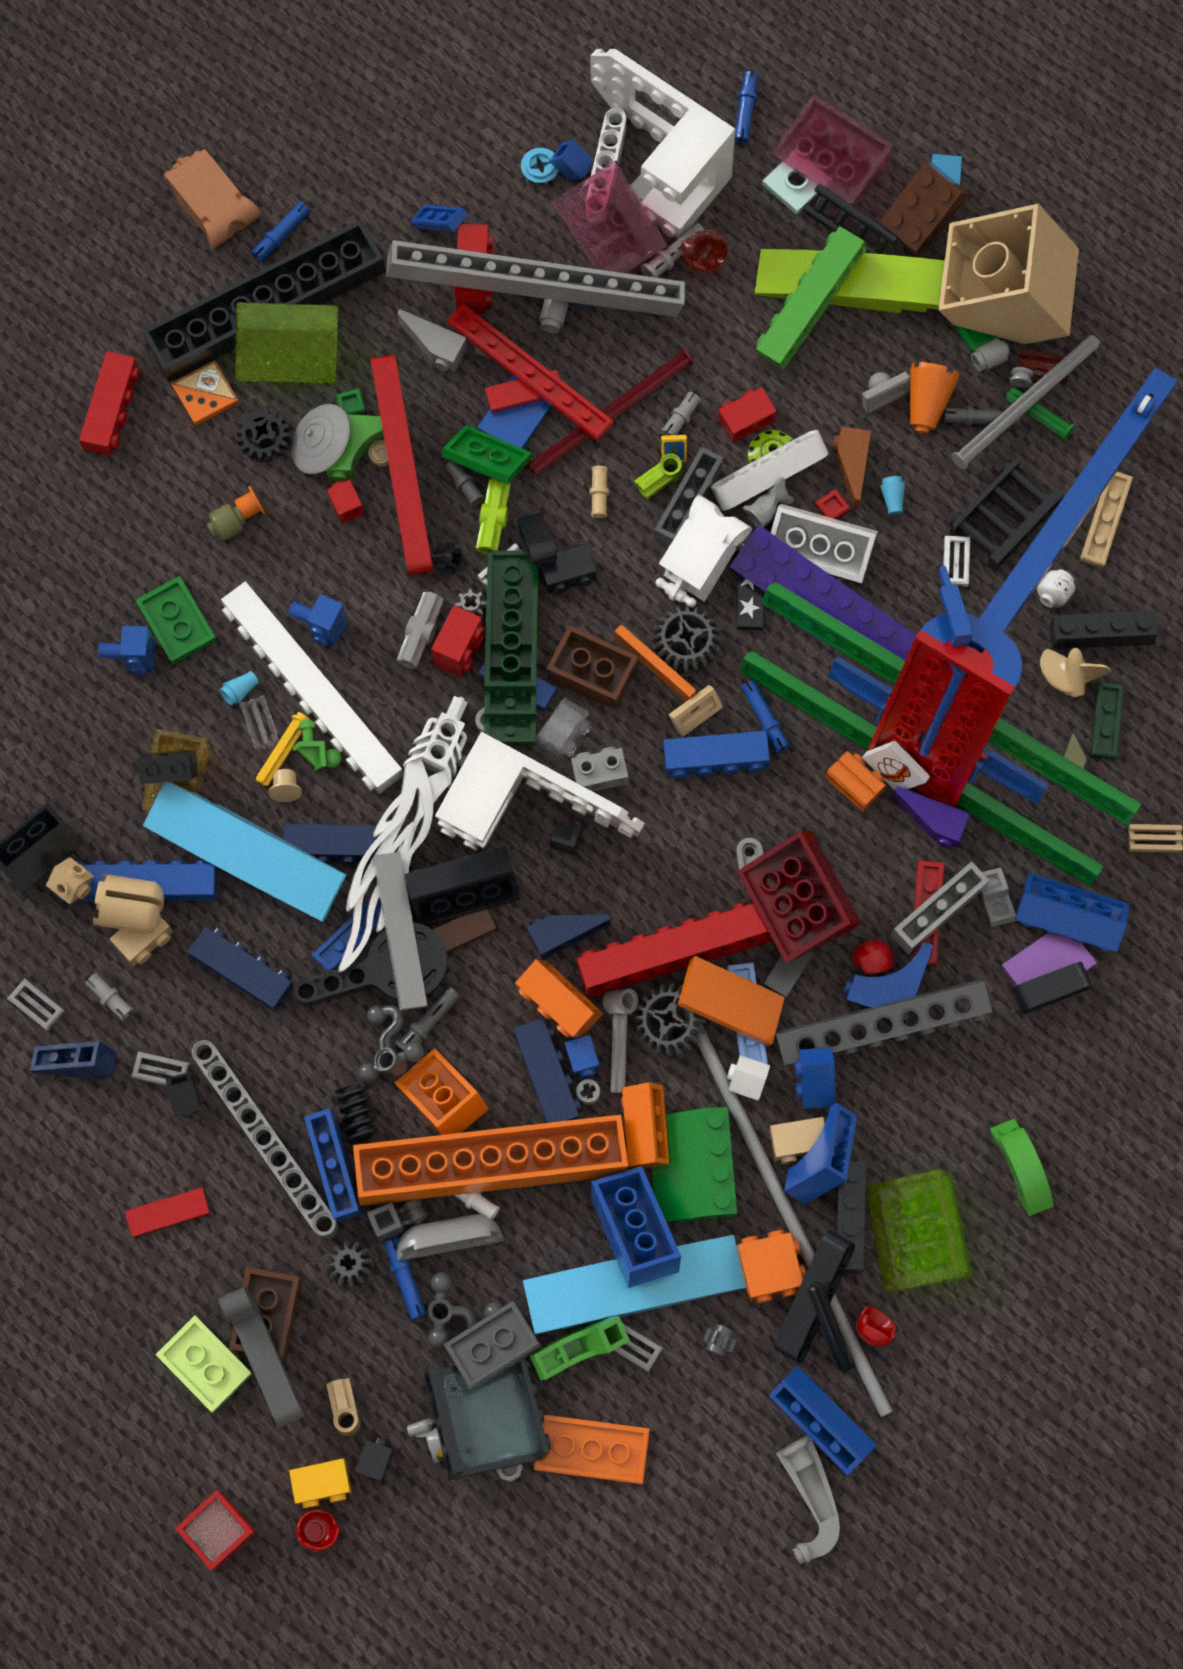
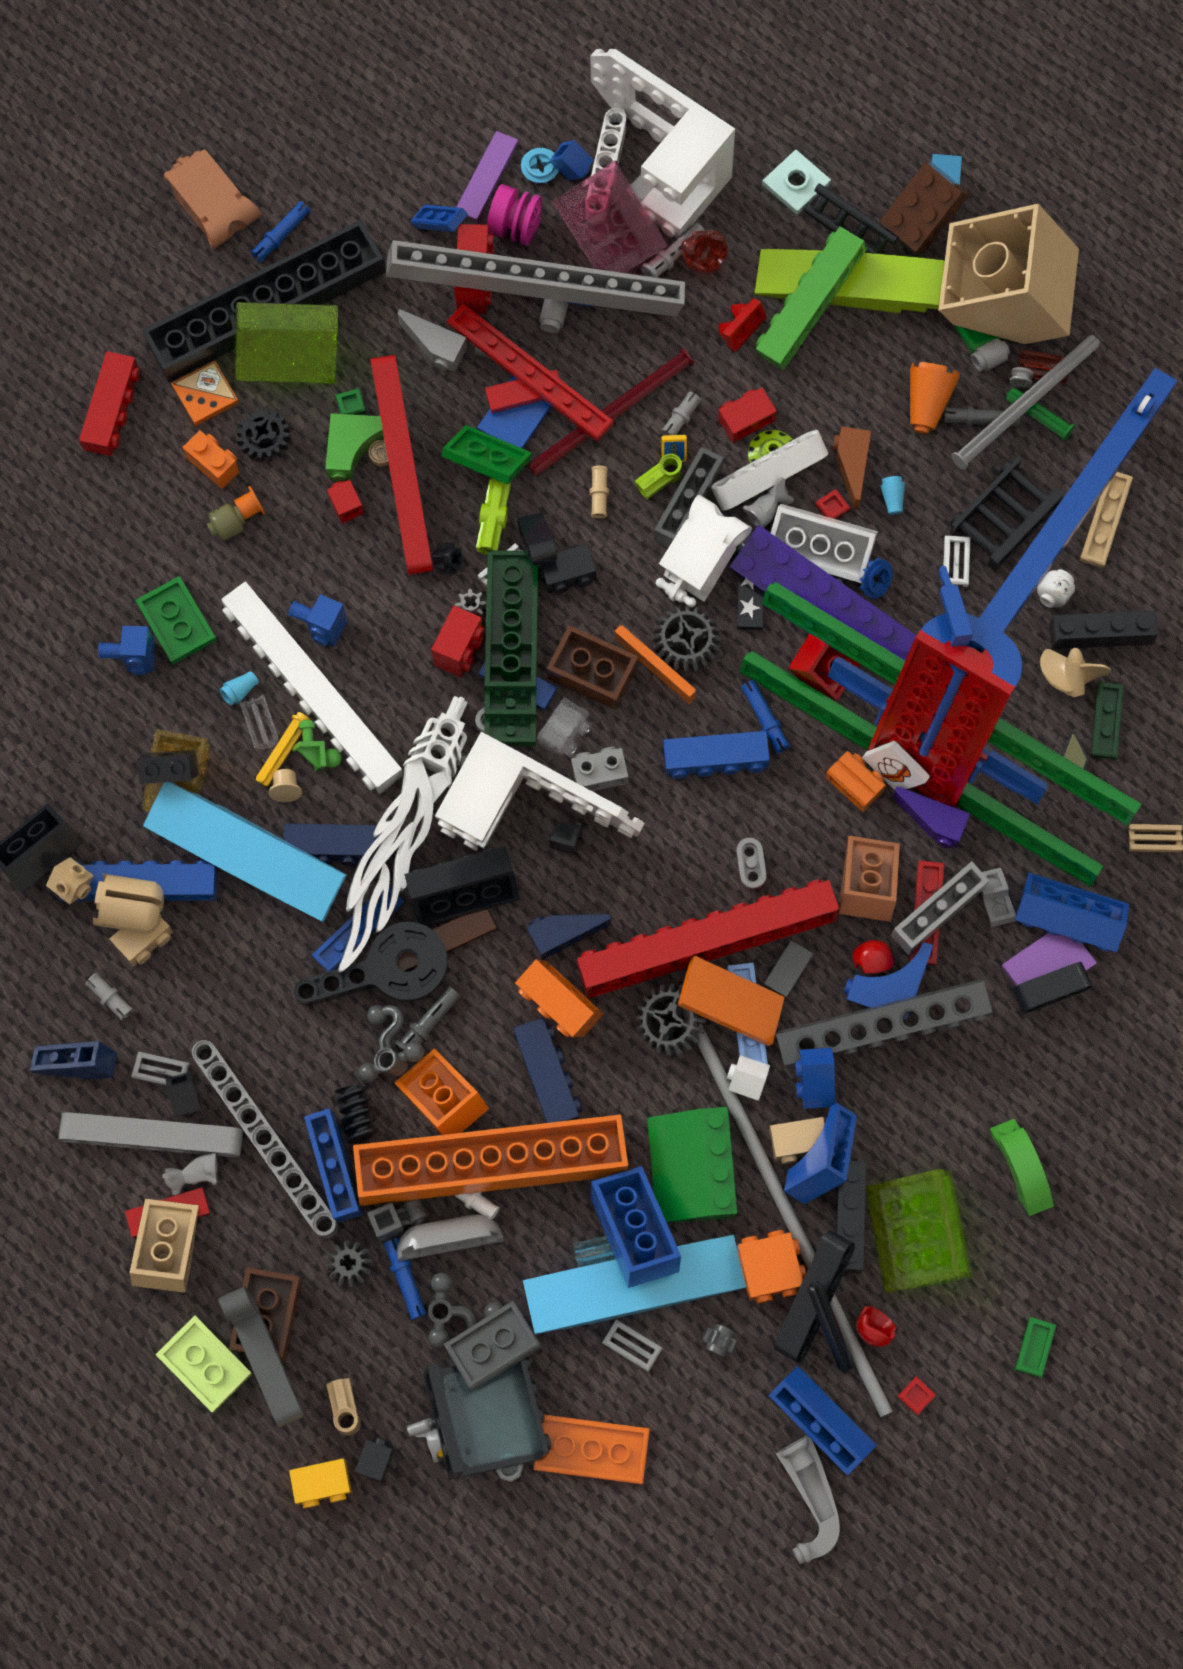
light grey tile [7,978,65,1032] -> none
piece [175,1490,257,1572] -> none
dark blue brick [187,926,294,1013] -> none
light grey hat [291,404,350,474] -> none
red hair [296,1509,339,1553] -> none
light grey tile [373,852,427,1011] -> none
light grey piece [397,592,444,669] -> none
dark grey pin [445,461,485,507] -> none
bright green arch [529,1316,630,1381] -> none
blue brick [565,1035,600,1079] -> none
light grey bush [576,1079,600,1105] -> none
light grey axle [603,989,638,1094] -> none
orange brick [621,1082,670,1169] -> none
tan piece [669,685,723,737] -> none
blue pin [734,71,759,144] -> none
dark red slope [737,831,862,963] -> none
clear pink slope [771,94,894,205] -> none
light grey tile [862,371,910,414] -> none
none -> light grey beam [58,1112,244,1157]
none -> tan slope [130,1199,199,1293]
none -> light grey animal [162,1153,218,1195]
none -> orange brick [182,430,239,489]
none -> medium lavender tile [457,131,518,223]
none -> dark pink wheel [487,184,543,246]
none -> clear light blue tile [573,1236,616,1268]
none -> red tile [718,298,767,352]
none -> red slope [788,634,860,701]
none -> nougat slope [839,836,900,922]
none -> blue gear [860,558,893,599]
none -> red tile [897,1376,936,1416]
none -> green tile [1015,1317,1056,1378]

